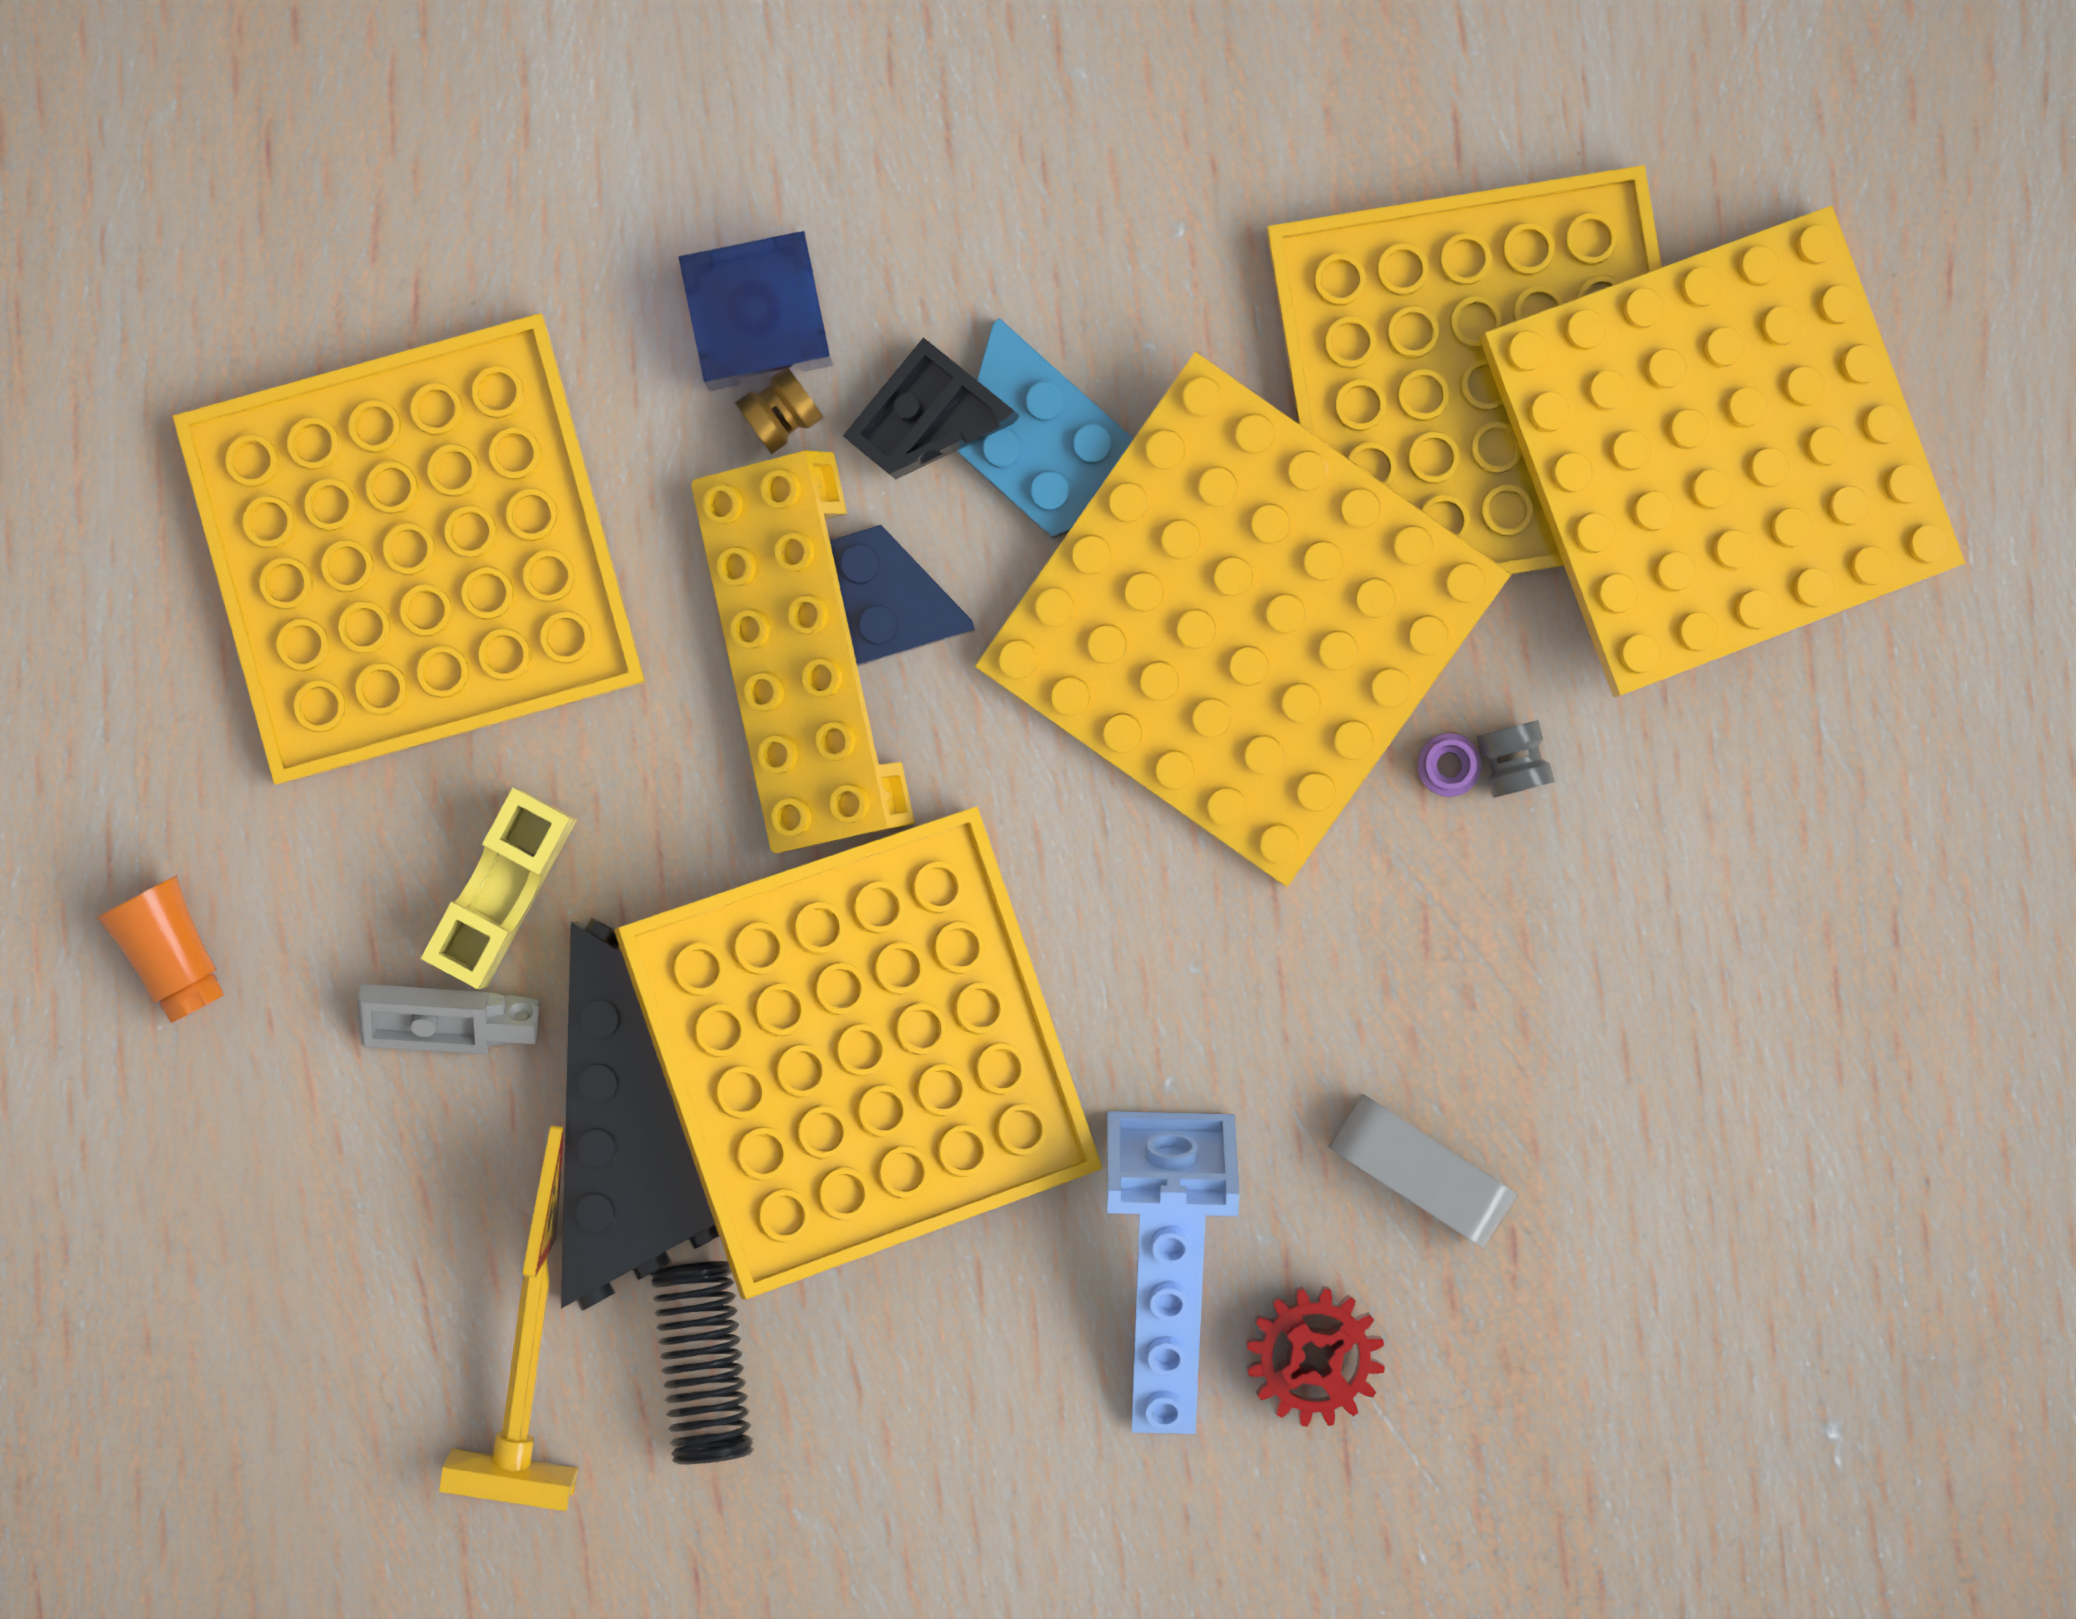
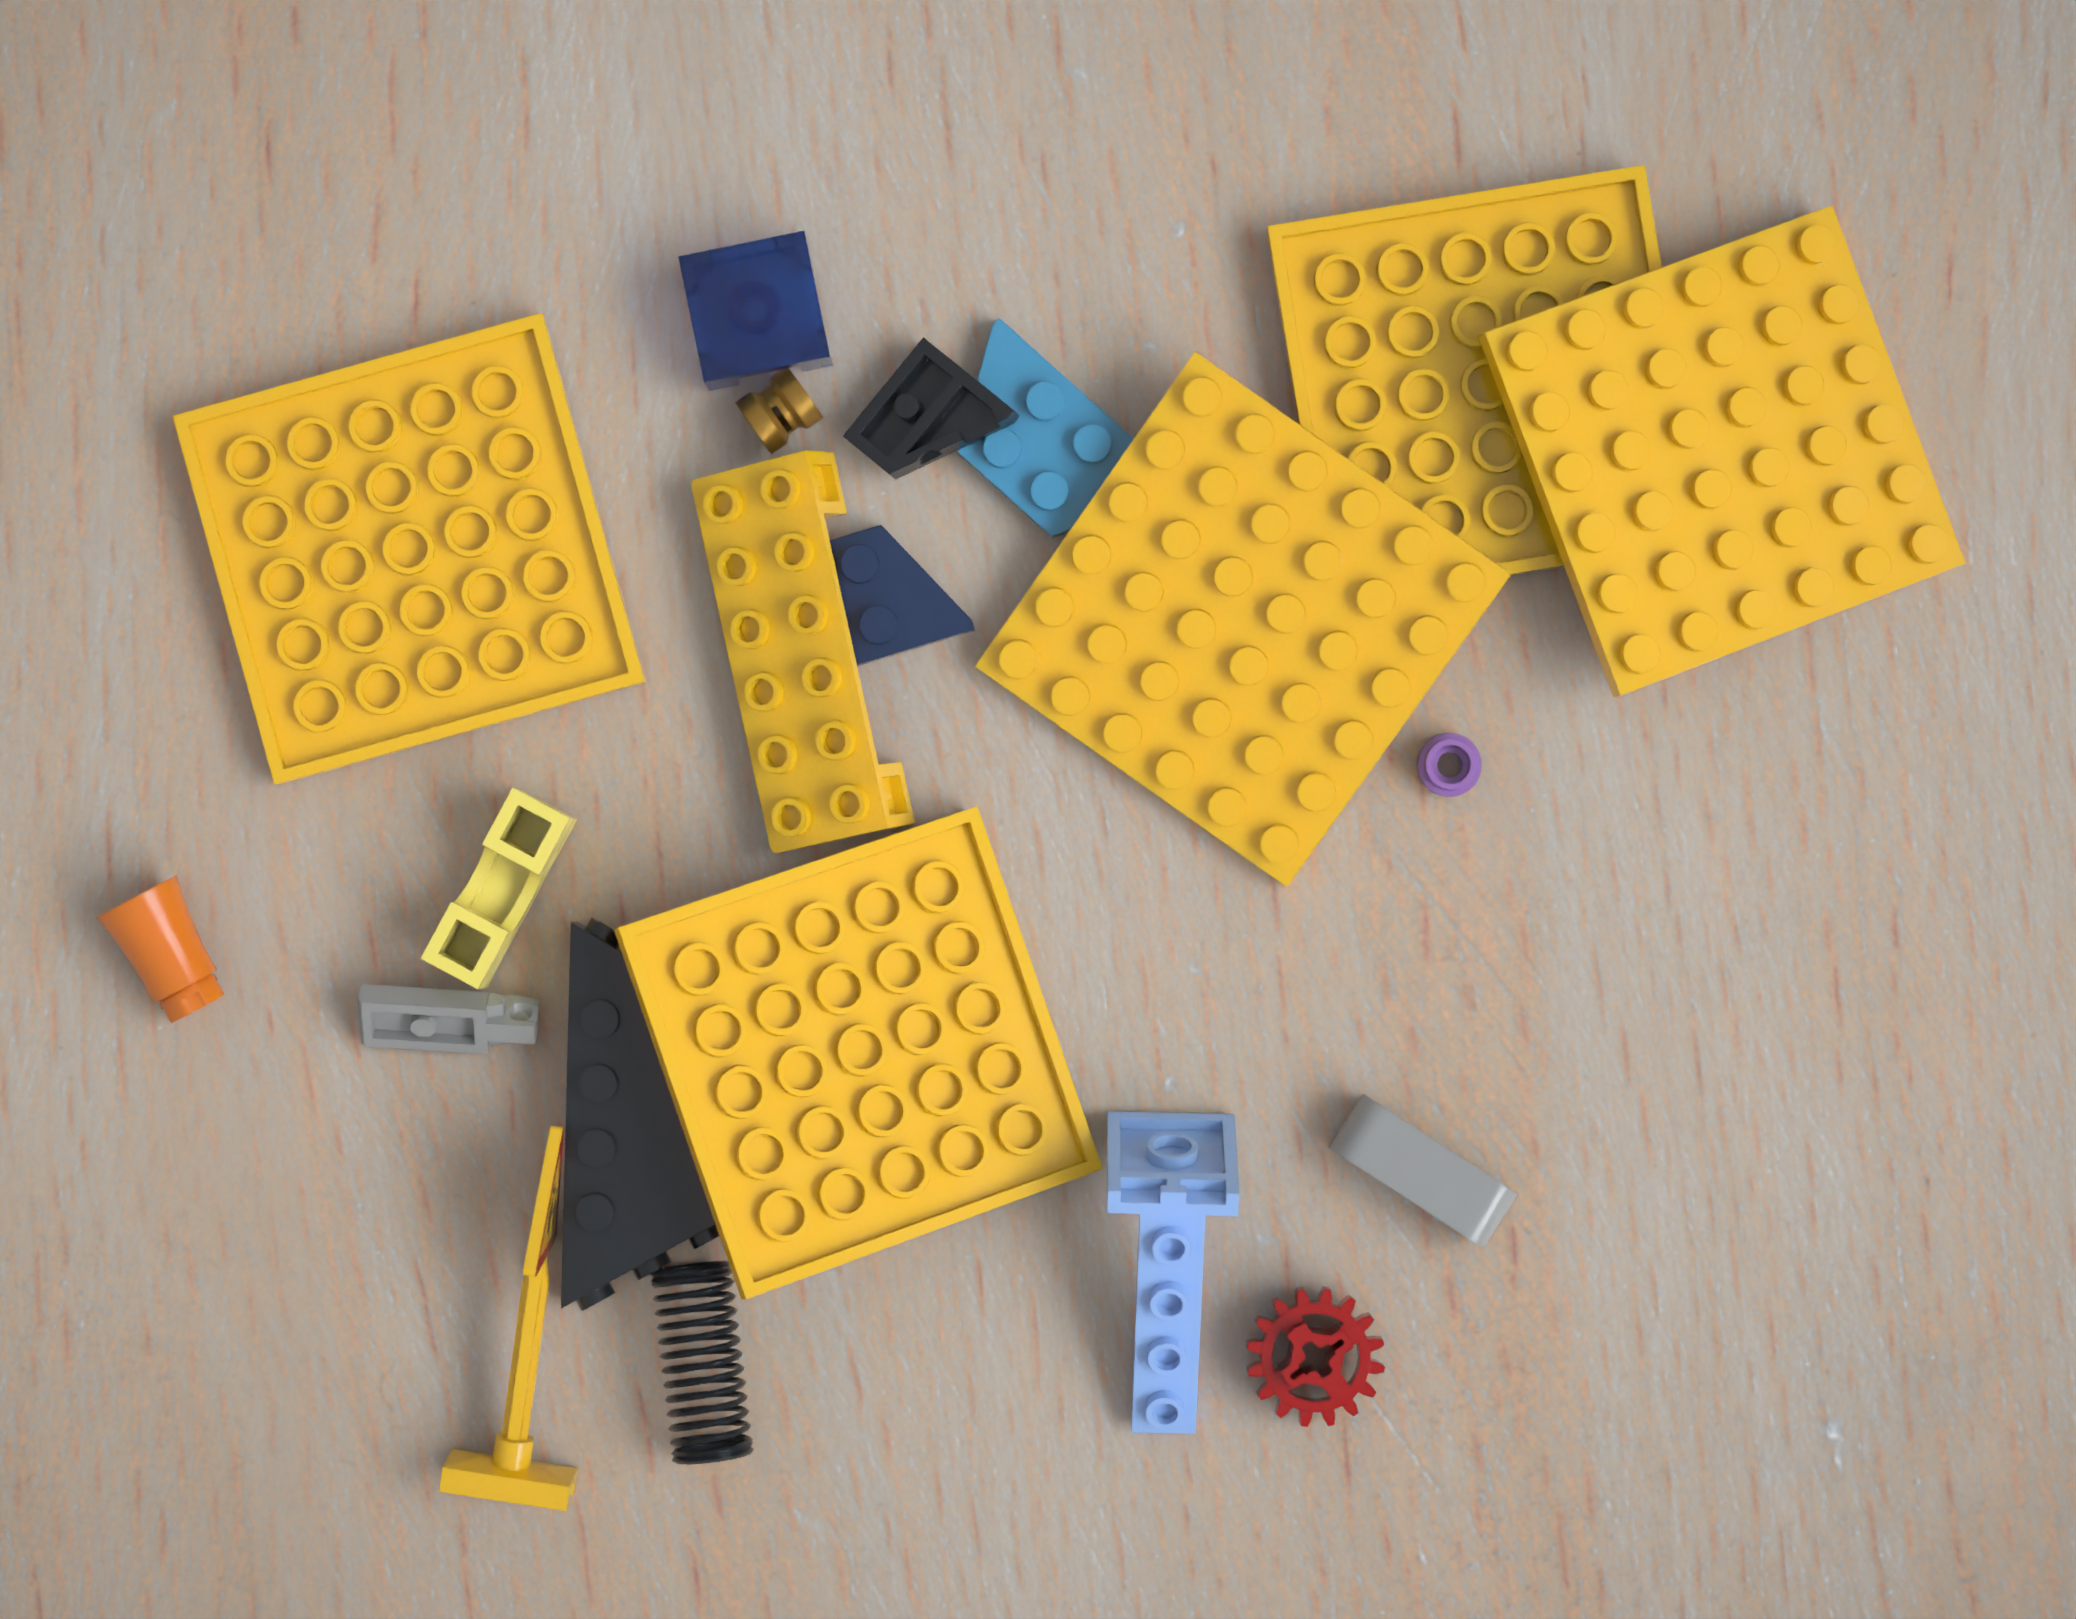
dark grey wheel [1476,720,1555,798] -> none

